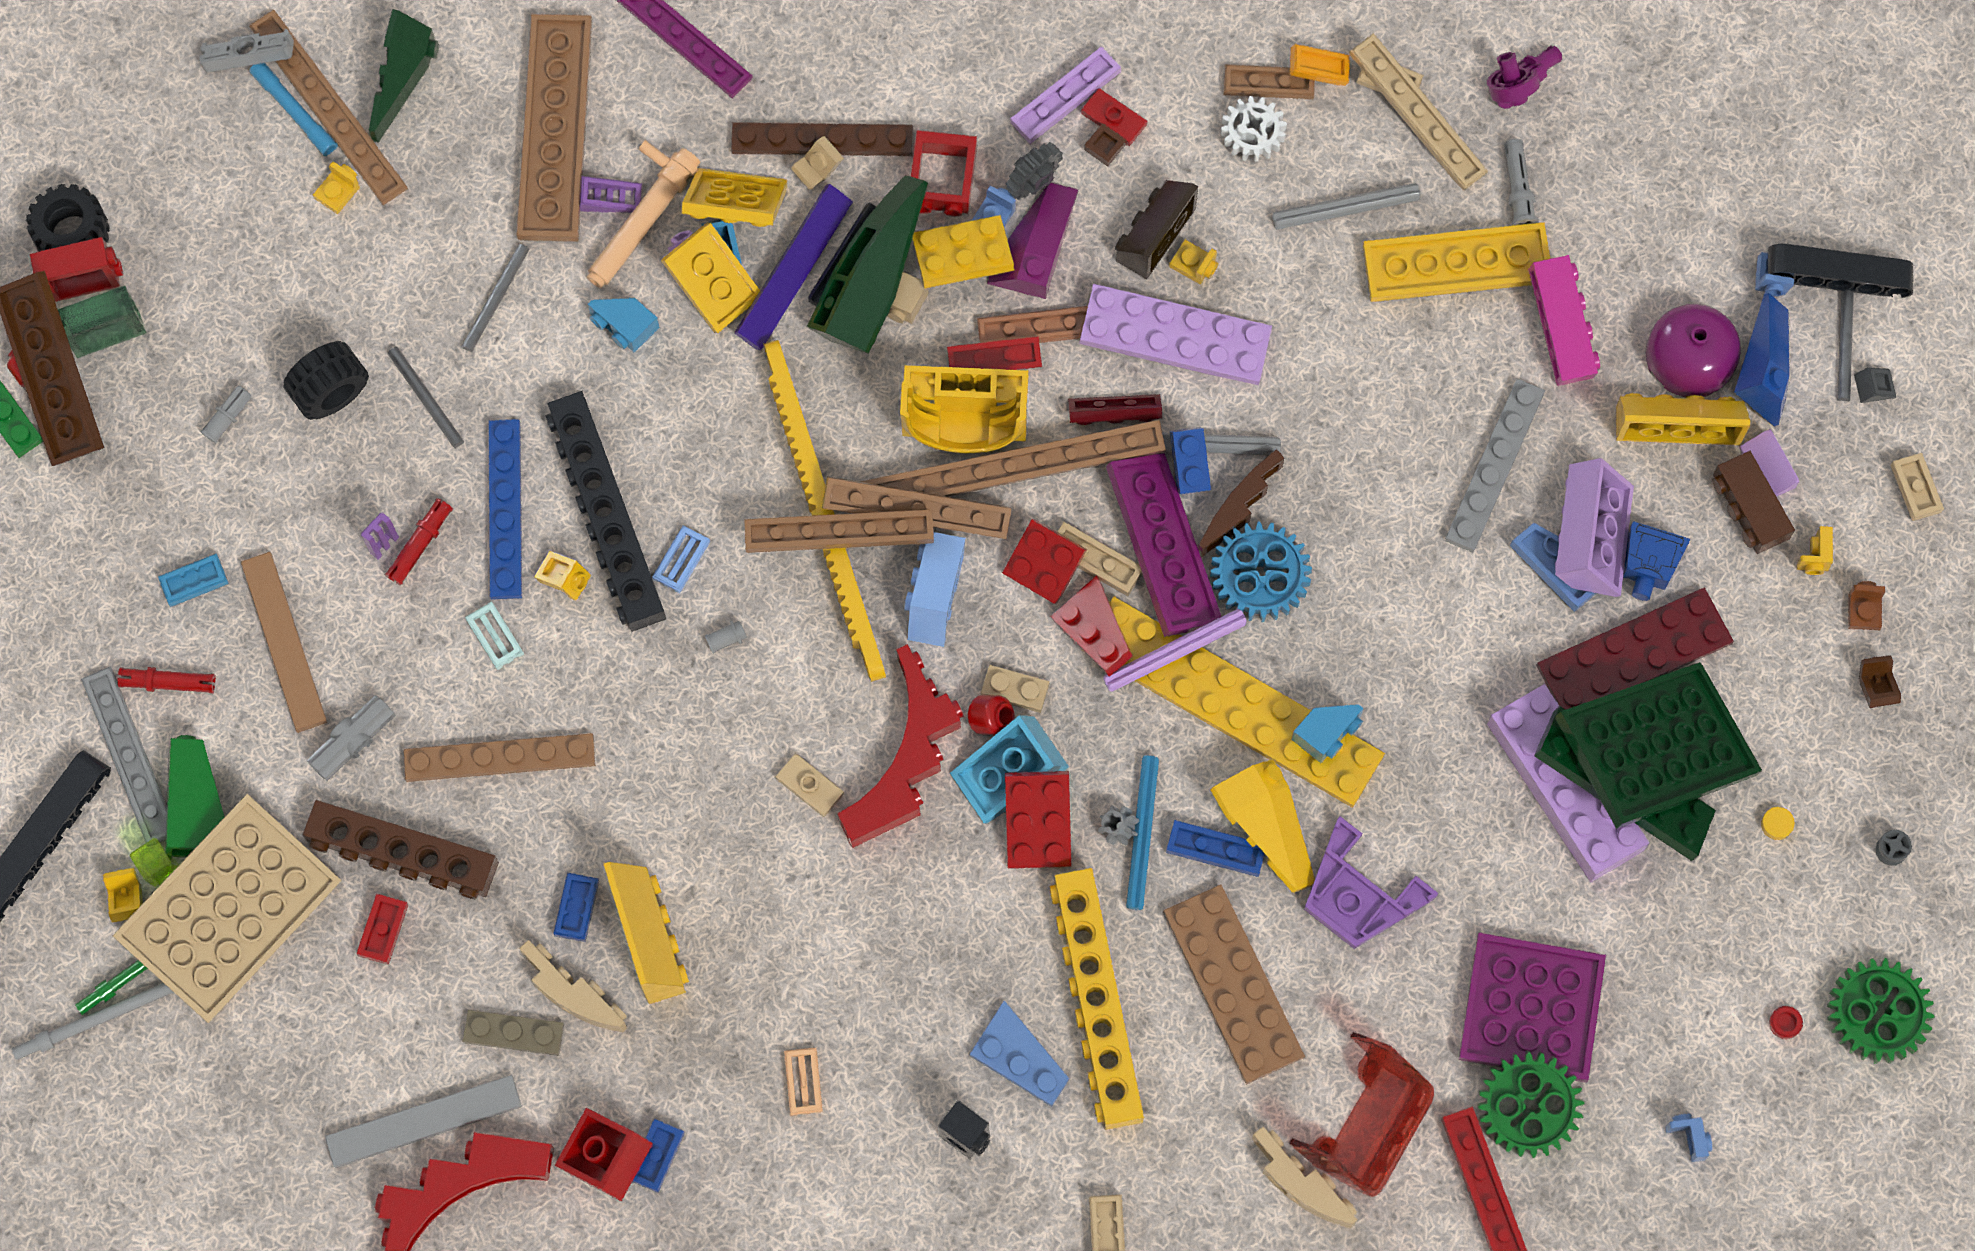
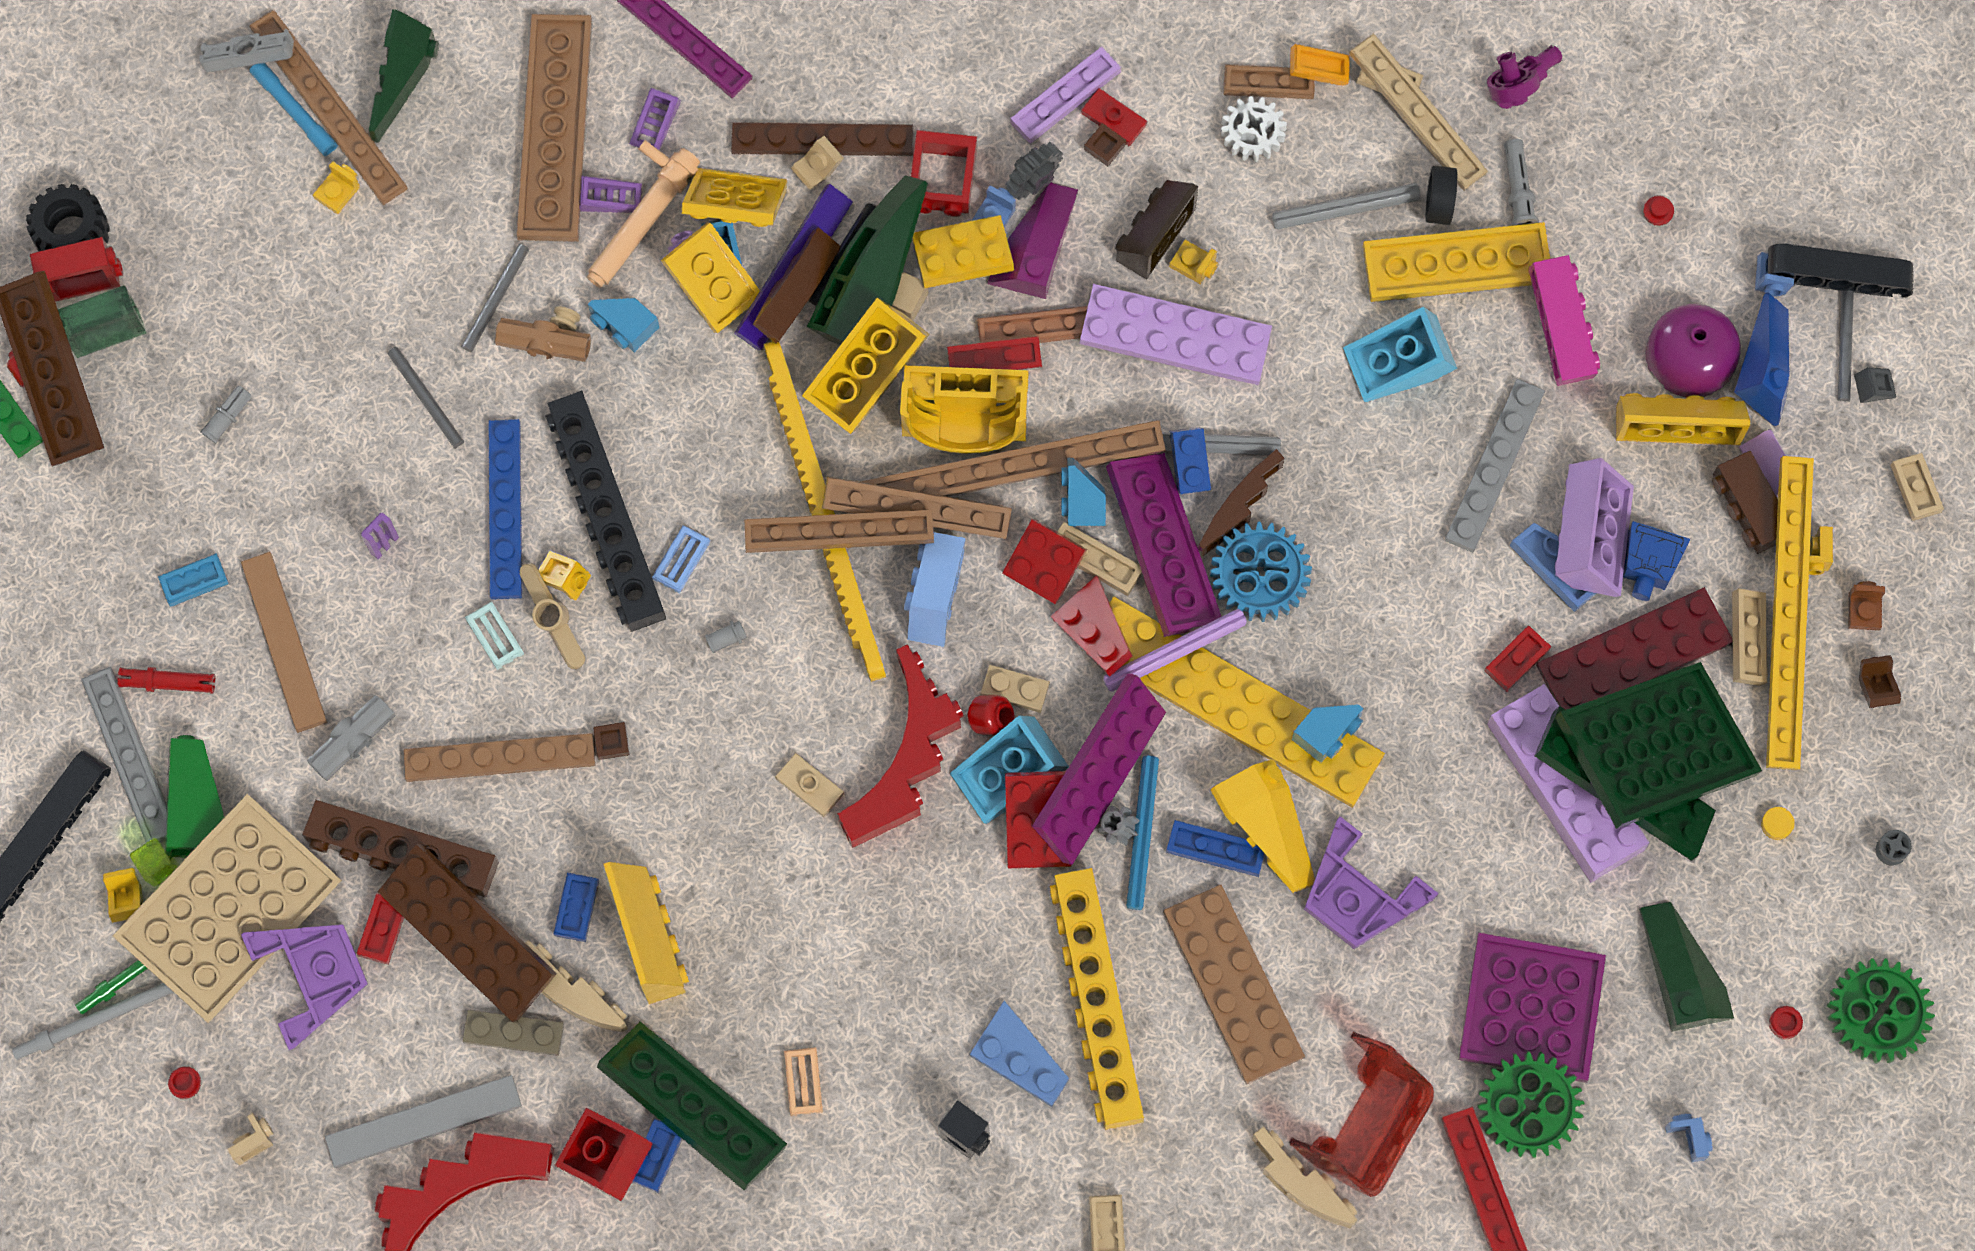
black tyre [283,341,369,420] -> none
red pin [384,498,453,586] -> none
dark red plate [1068,394,1162,425] -> none
none -> red plate [168,1066,201,1099]
none -> tan bracket [227,1113,274,1166]
none -> medium lavender wing [241,924,368,1050]
none -> reddish brown plate [377,844,557,1022]
none -> medium nougat piece [495,318,591,362]
none -> tan piece [520,563,585,669]
none -> tan bush [550,306,581,331]
none -> reddish brown plate [593,722,630,760]
none -> dark green plate [597,1021,787,1191]
none -> medium lavender slope [629,88,681,151]
none -> reddish brown slope [753,227,841,344]
none -> yellow slope [802,298,930,434]
none -> magenta plate [1032,673,1166,865]
none -> dark azure slope [1061,458,1106,526]
none -> medium azure slope [1343,307,1458,402]
none -> black tyre [1425,166,1458,225]
none -> red plate [1484,625,1552,692]
none -> dark green wedge [1639,901,1734,1032]
none -> red plate [1643,196,1674,226]
none -> tan plate [1732,588,1767,686]
none -> yellow plate [1766,456,1814,770]

